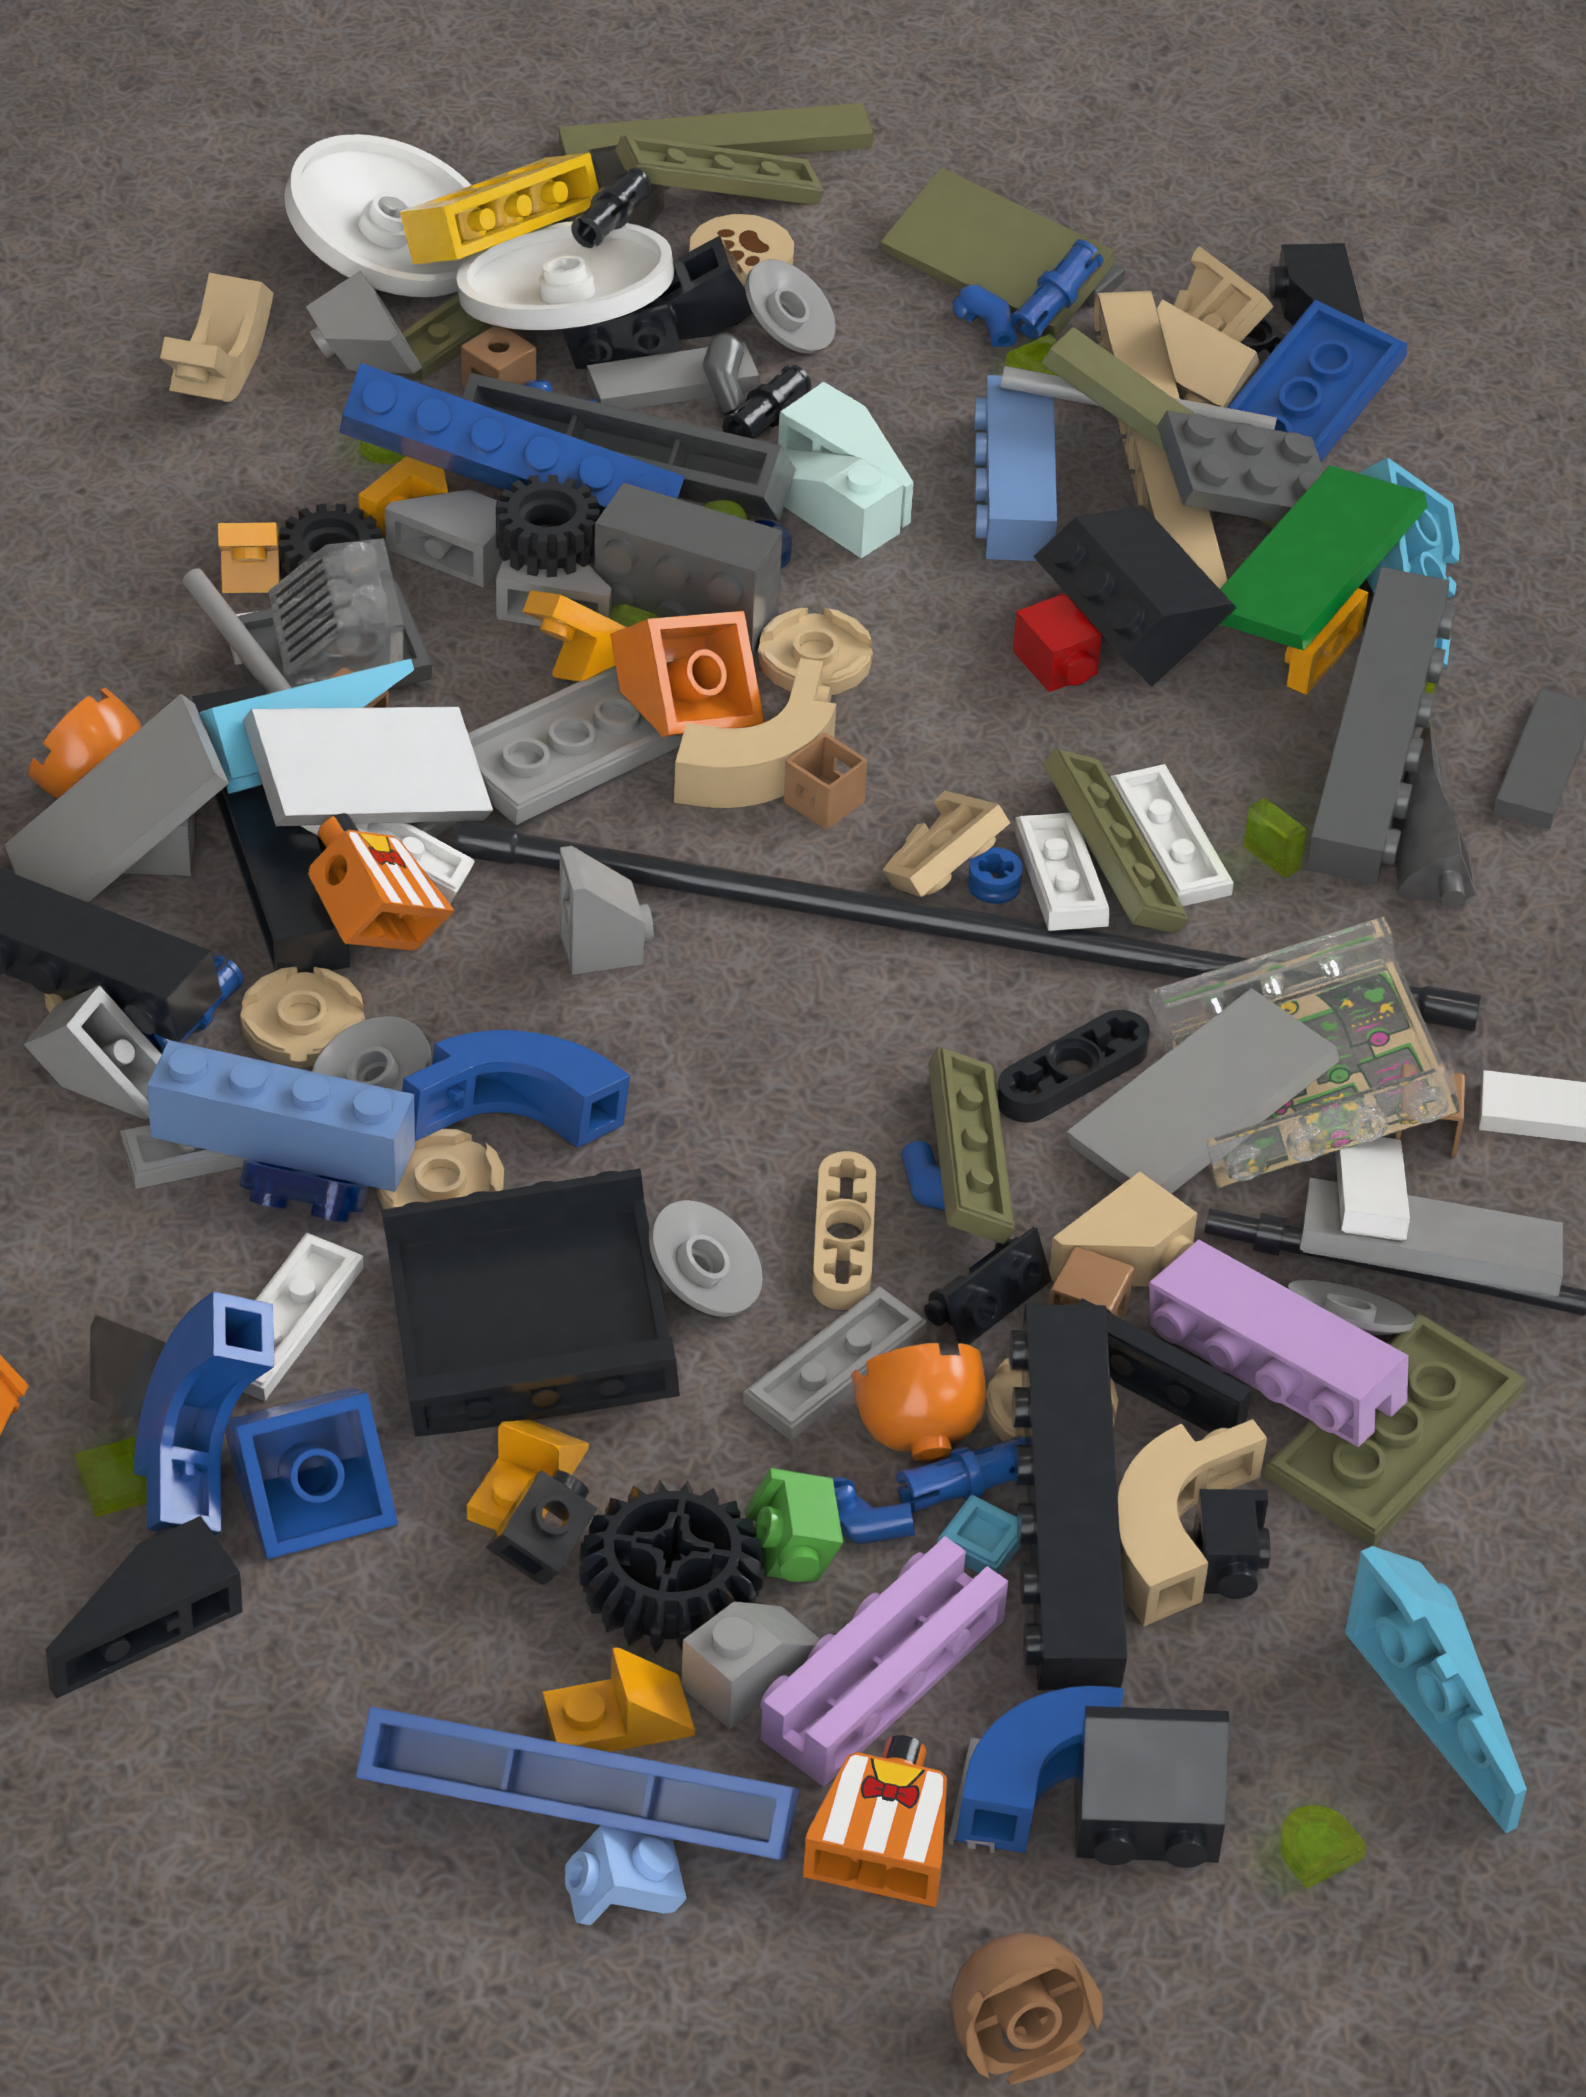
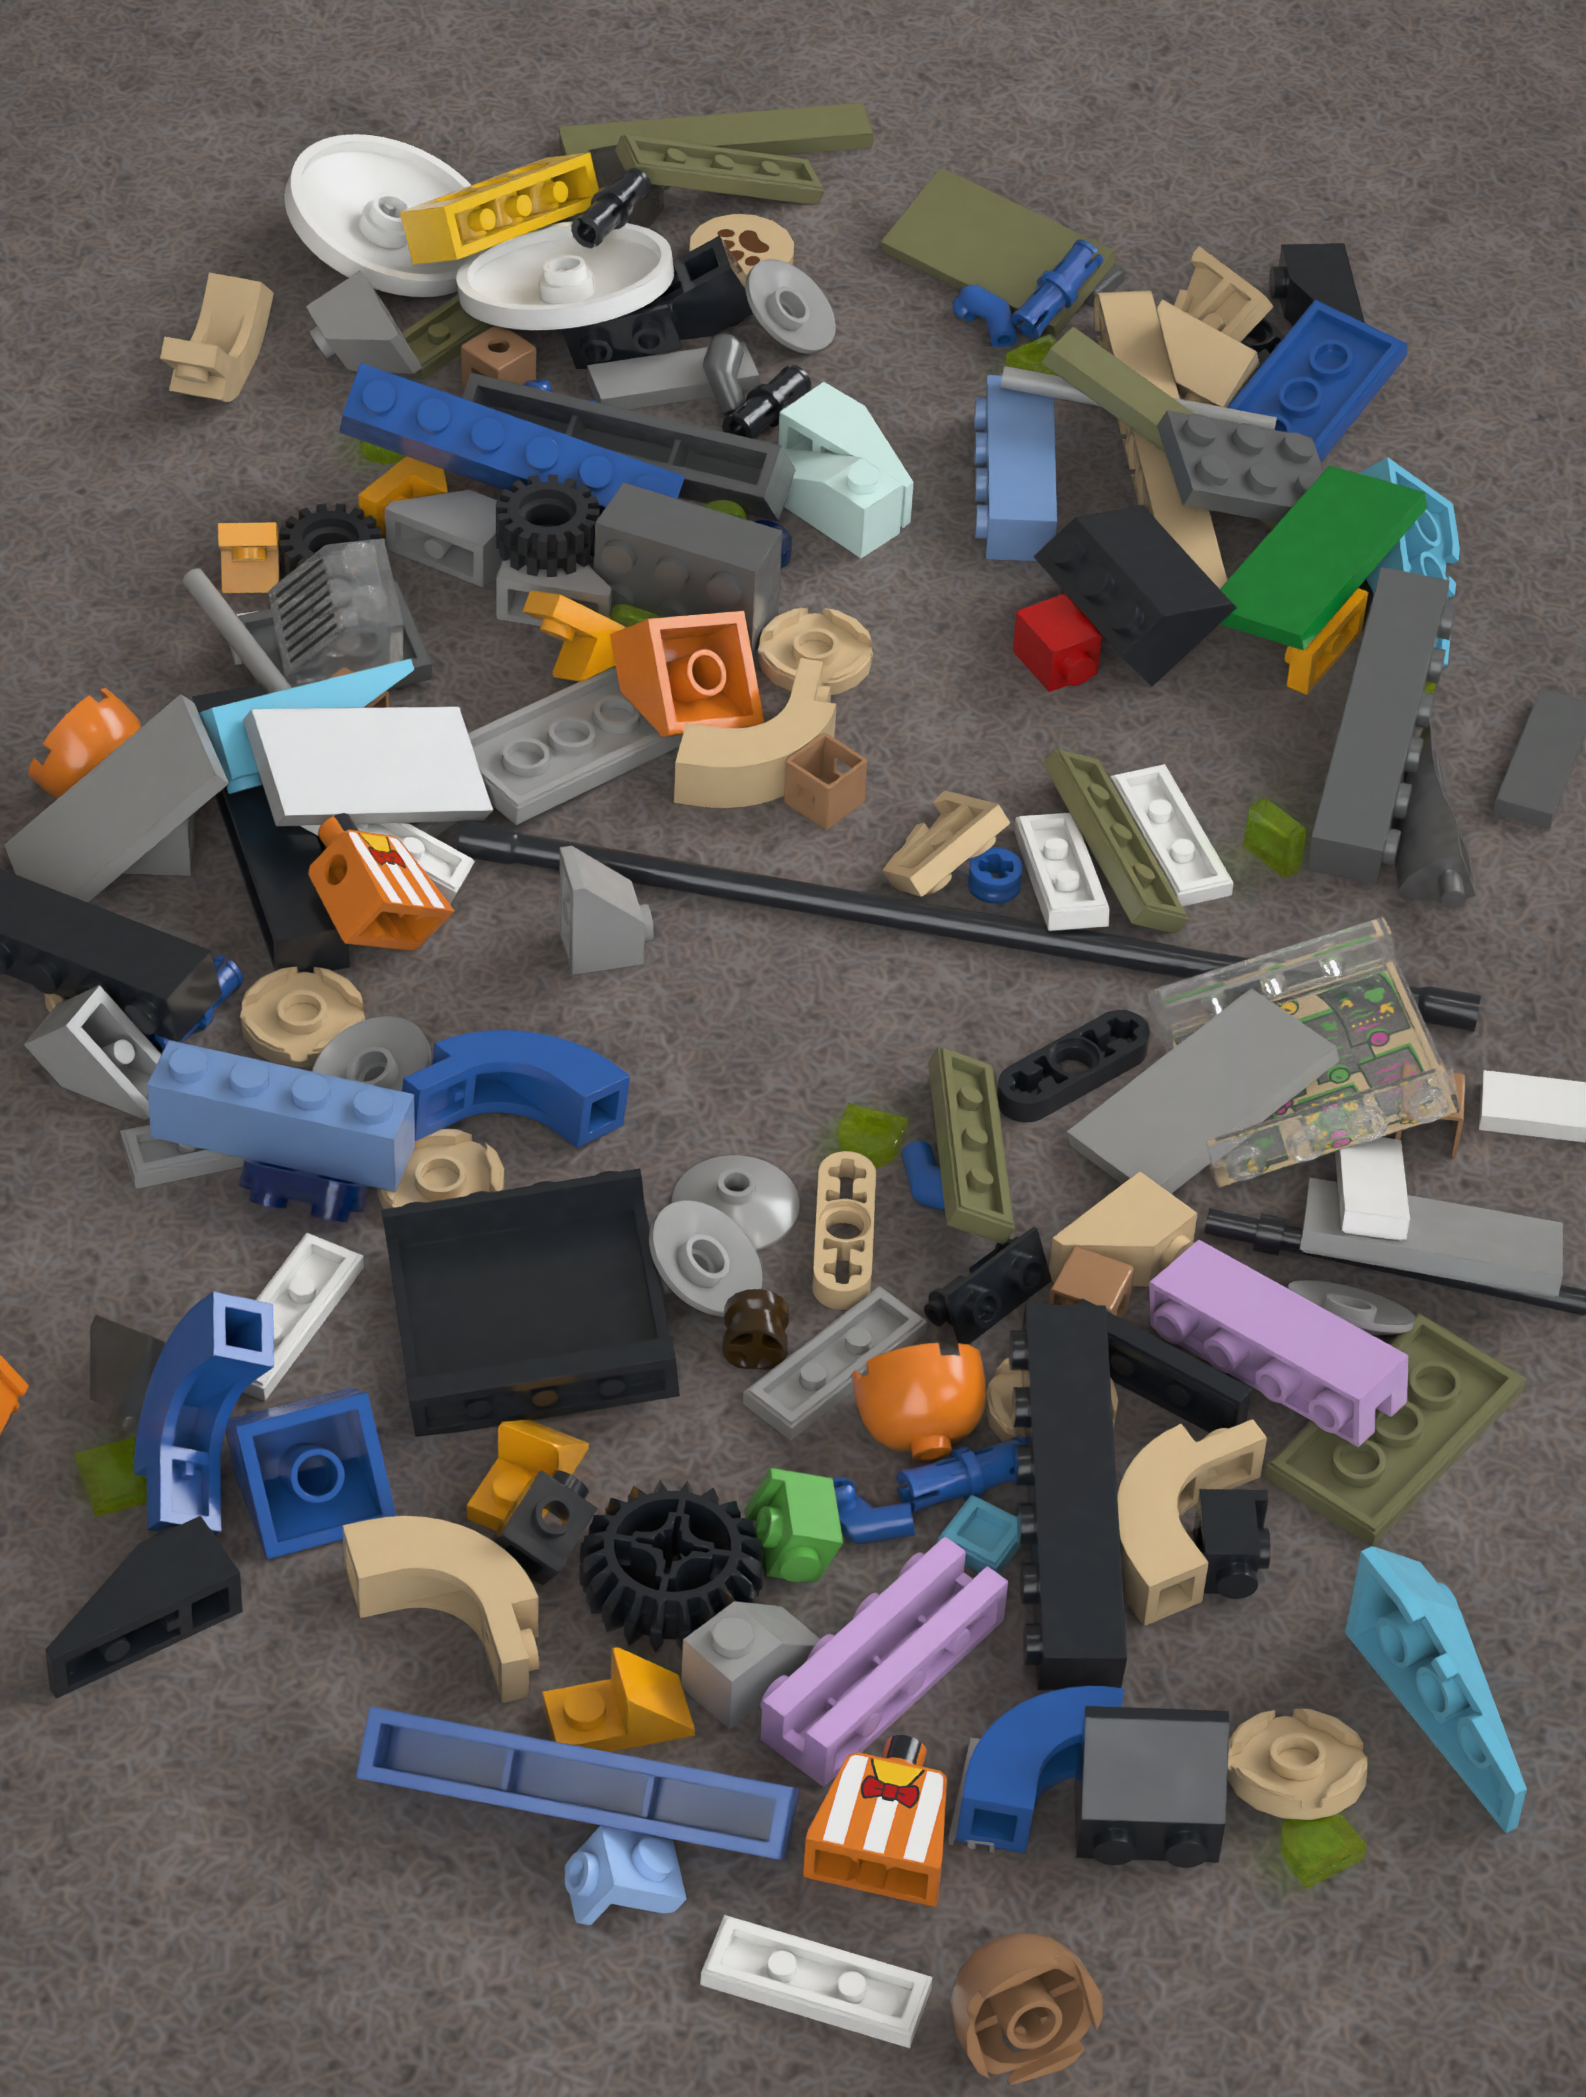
none -> tan arch [342,1516,539,1703]
none -> light grey dish [672,1155,800,1251]
none -> white tile [700,1915,933,2048]
none -> dark brown wheel [722,1289,789,1370]
none -> clear neon green tile [837,1103,909,1168]
none -> tan tile [1227,1709,1367,1820]

